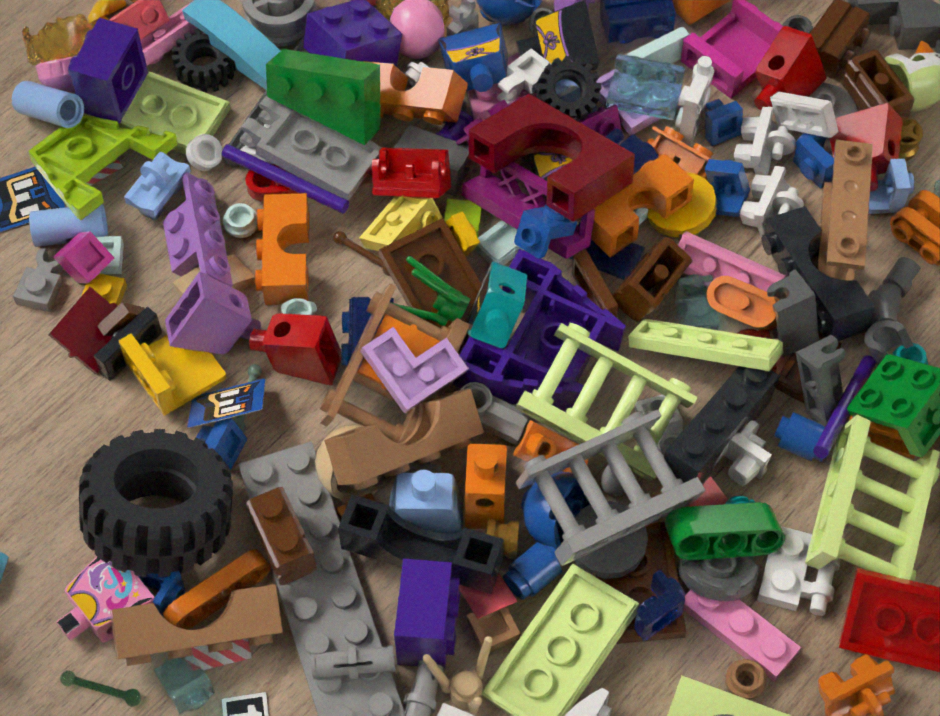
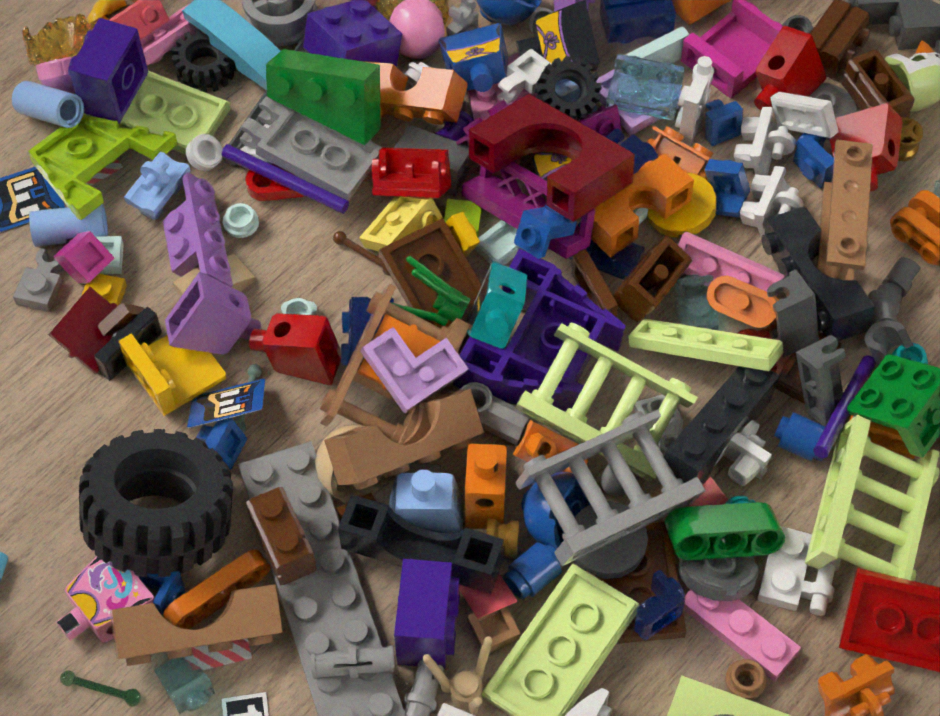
orange arch [255,193,310,305] -> none
light blue bracket [868,159,914,214] -> none

